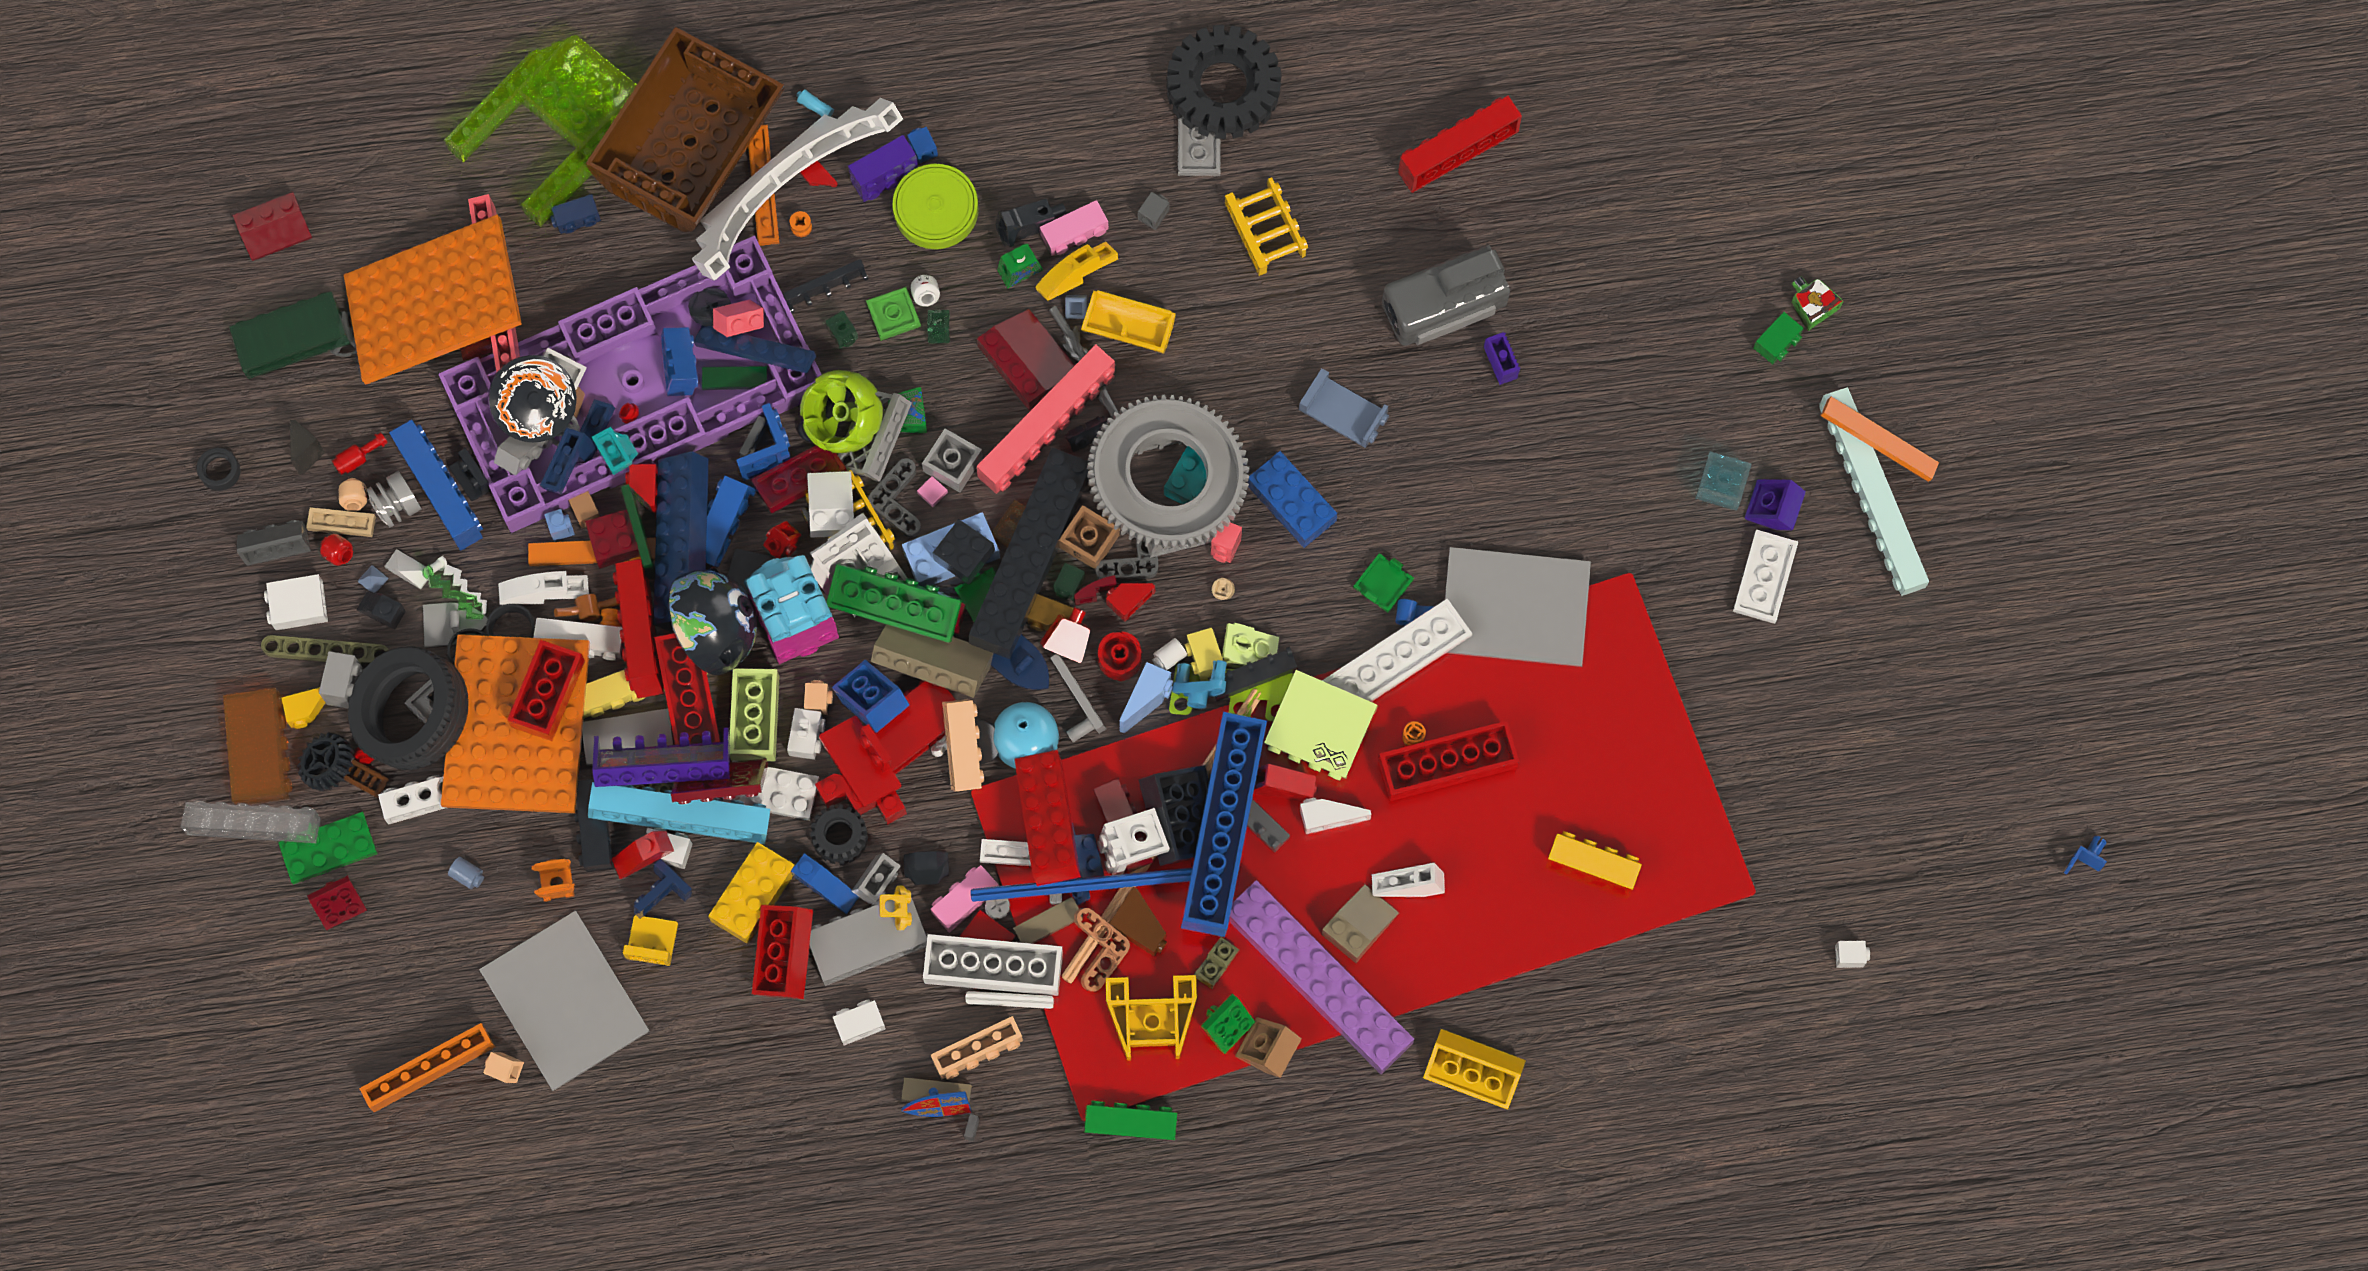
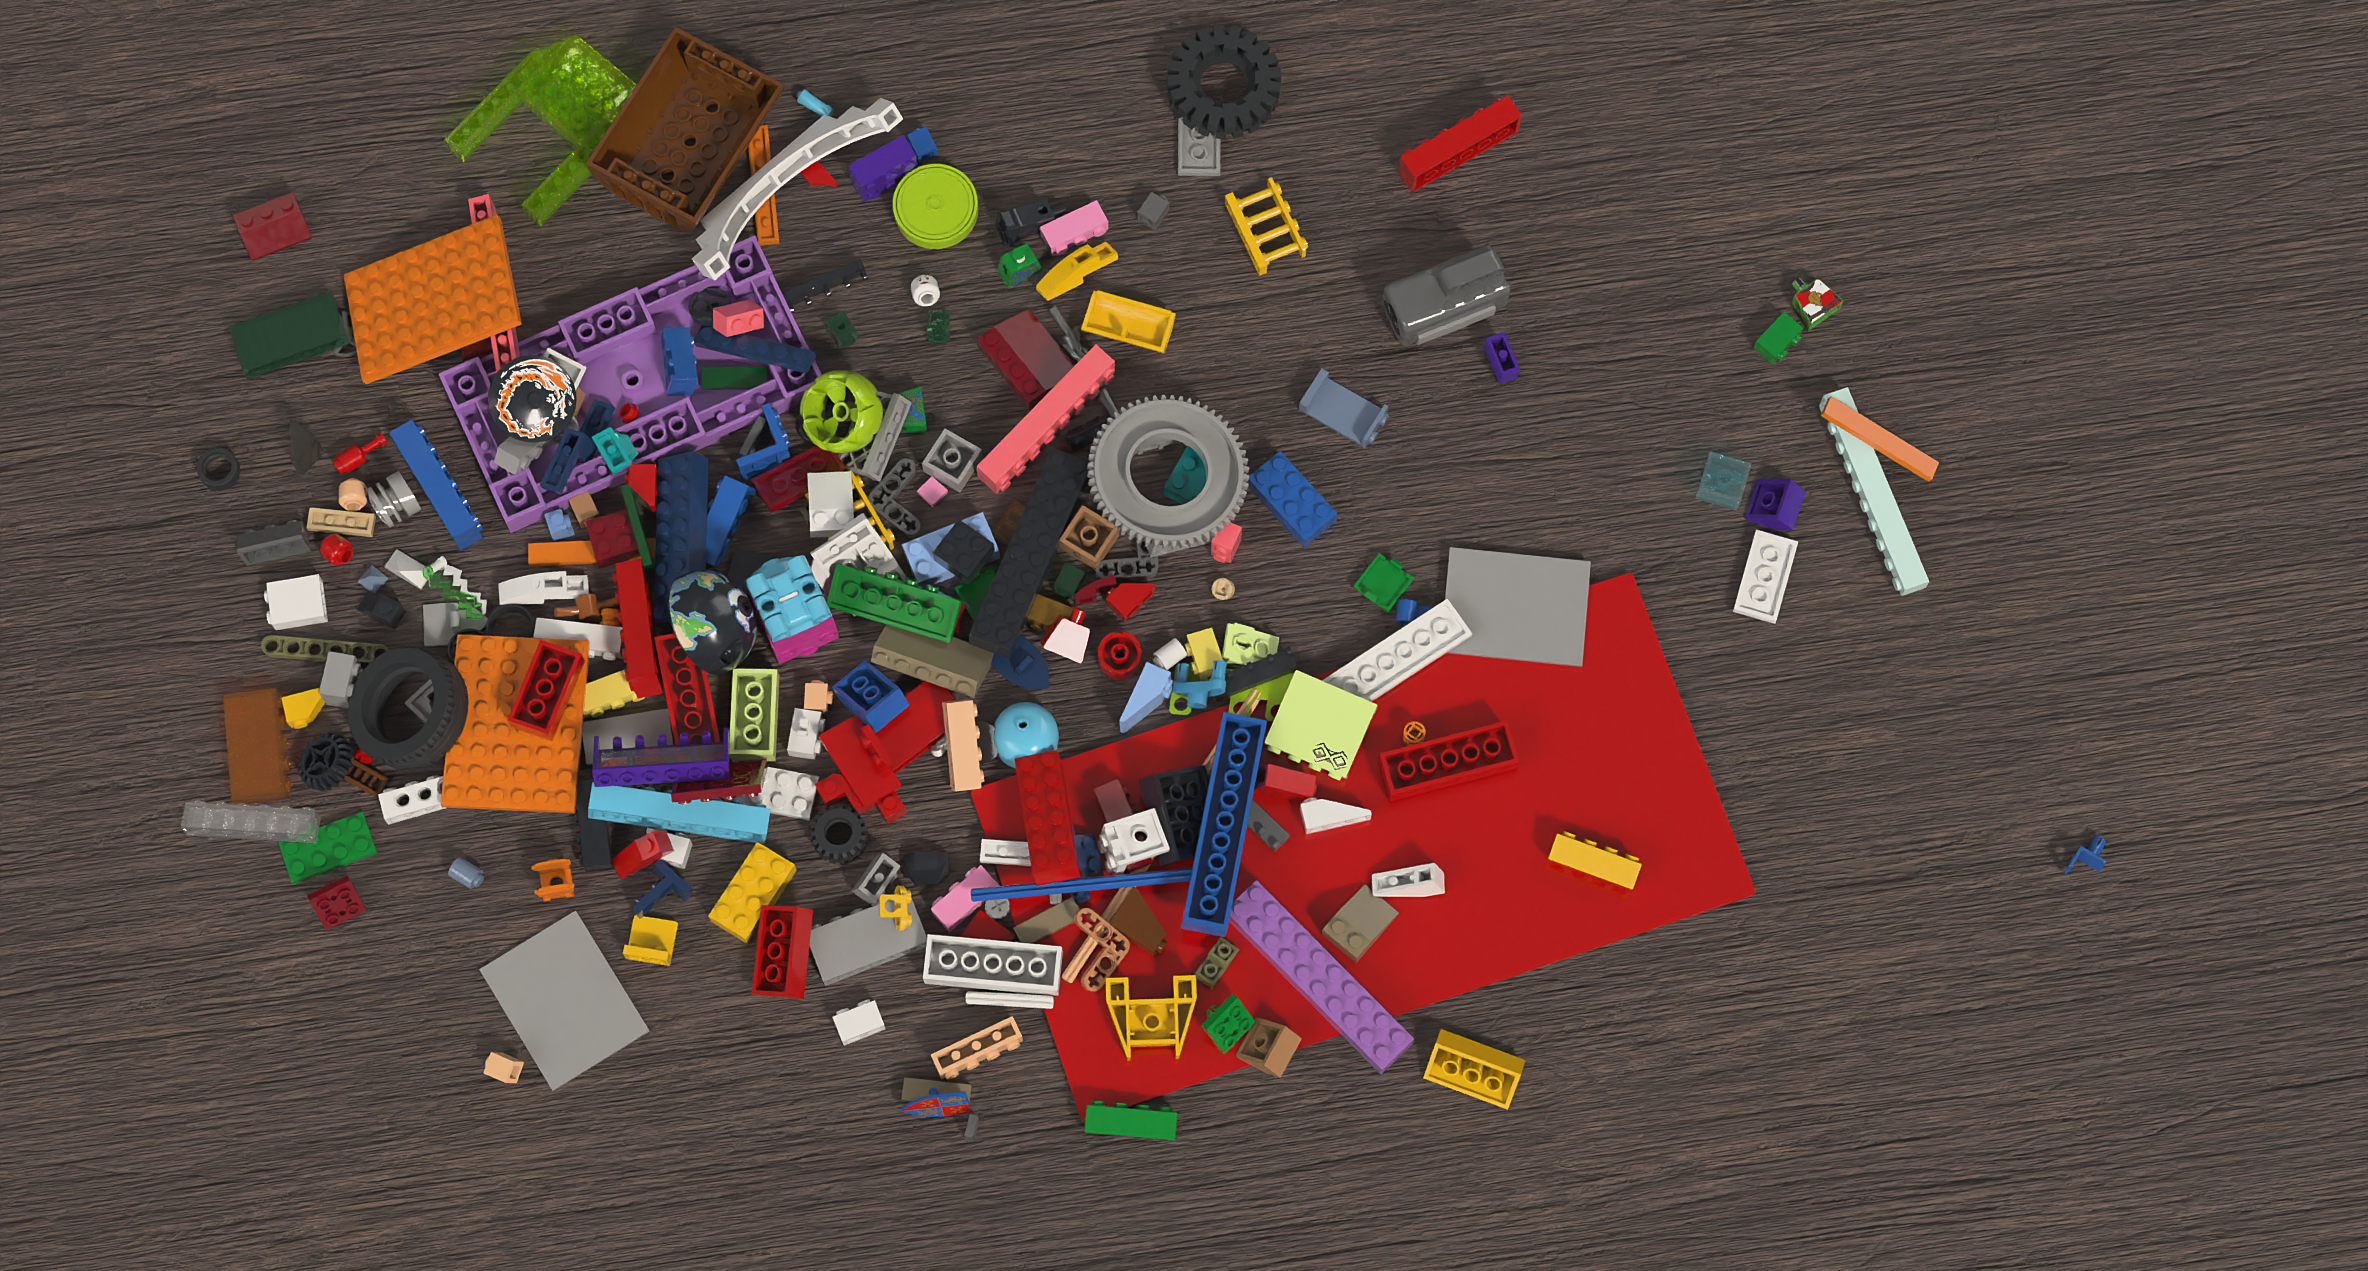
orange brick [359,1023,495,1112] -> none
black bracket [449,448,490,501] -> none
dark blue brick [550,194,601,234] -> none
red brick [763,521,801,559] -> none
orange wheel [790,211,812,237] -> none
blue slope [791,853,859,915] -> none
bright green tile [866,287,921,341] -> none
light grey piece [1051,654,1106,743] -> none
sand blue slope [1065,295,1087,319] -> none
white brick [1835,941,1870,968] -> none

